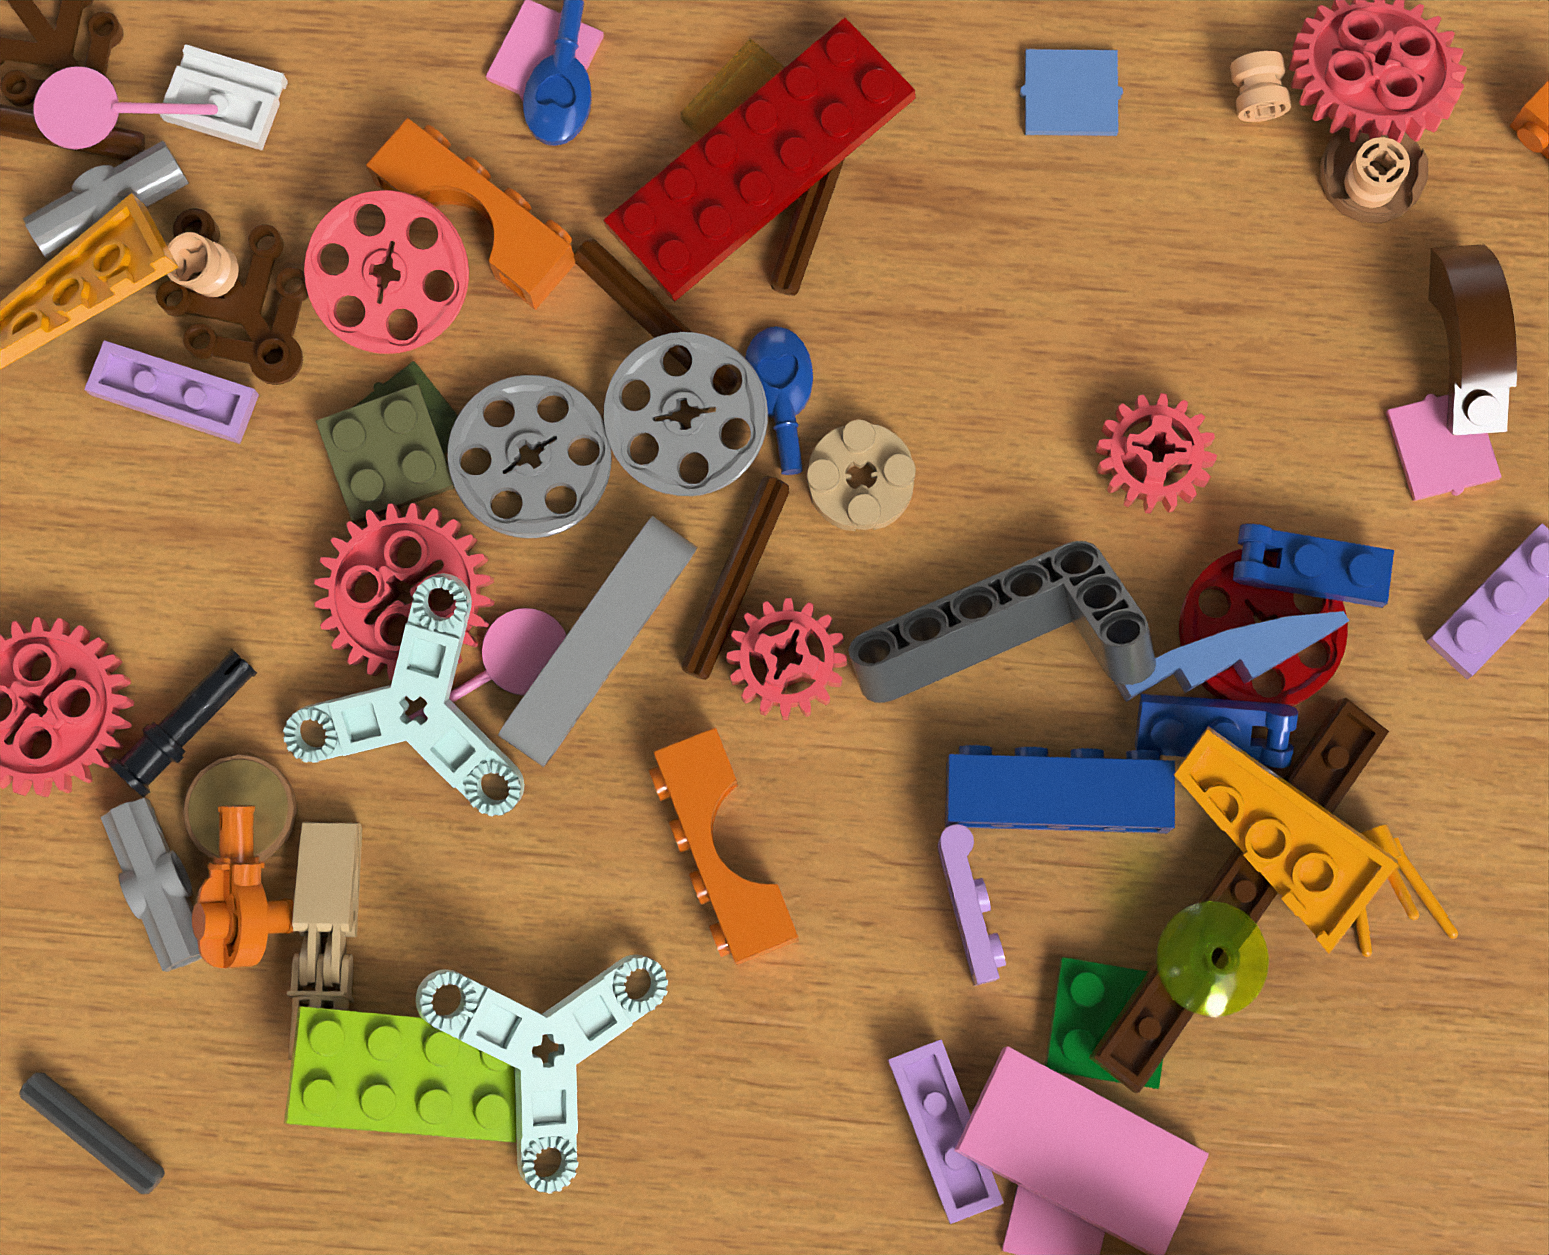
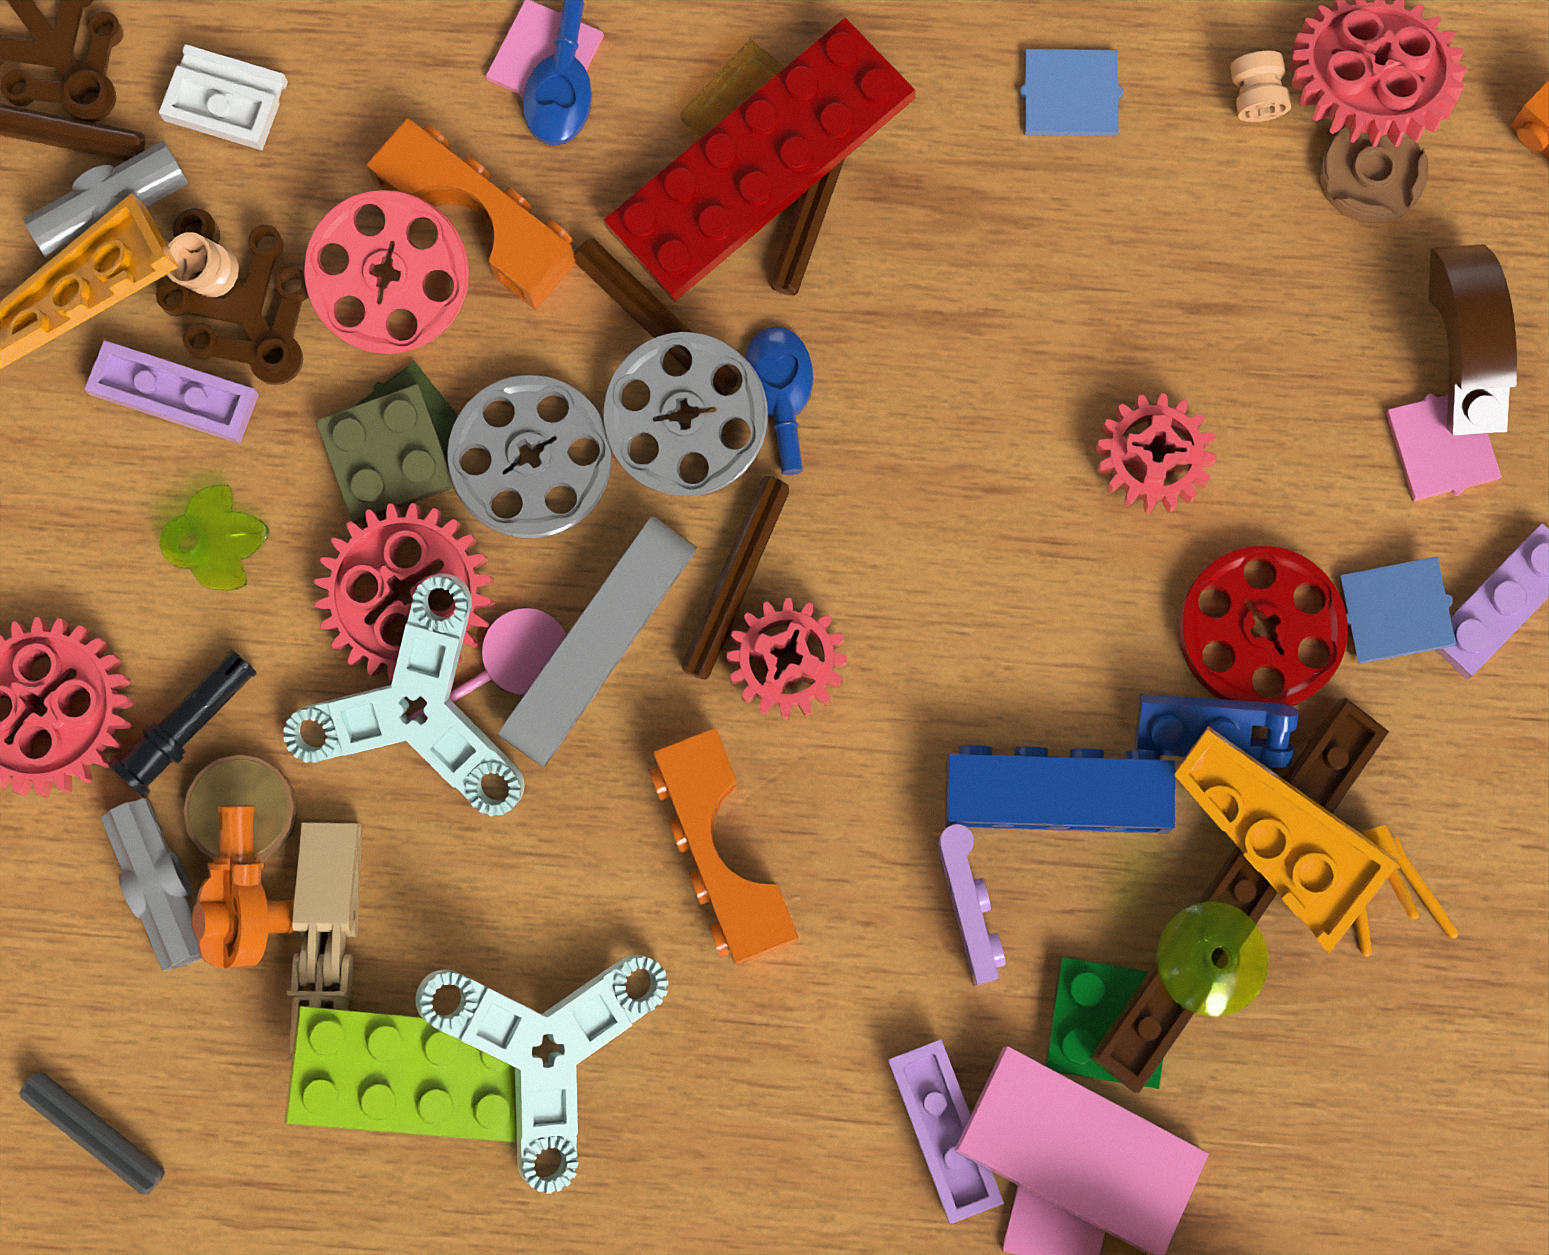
bright pink piece [34,67,218,149] -> none
tan plate [807,420,916,531] -> none
dark grey beam [848,541,1156,703] -> none
medium blue slope [1115,611,1349,702] -> none
blue plate [1233,524,1394,608] -> none
light nougat wheel [1344,137,1410,208] -> none
none -> clear neon green plate [159,485,270,591]
none -> medium blue piece [1340,557,1456,664]

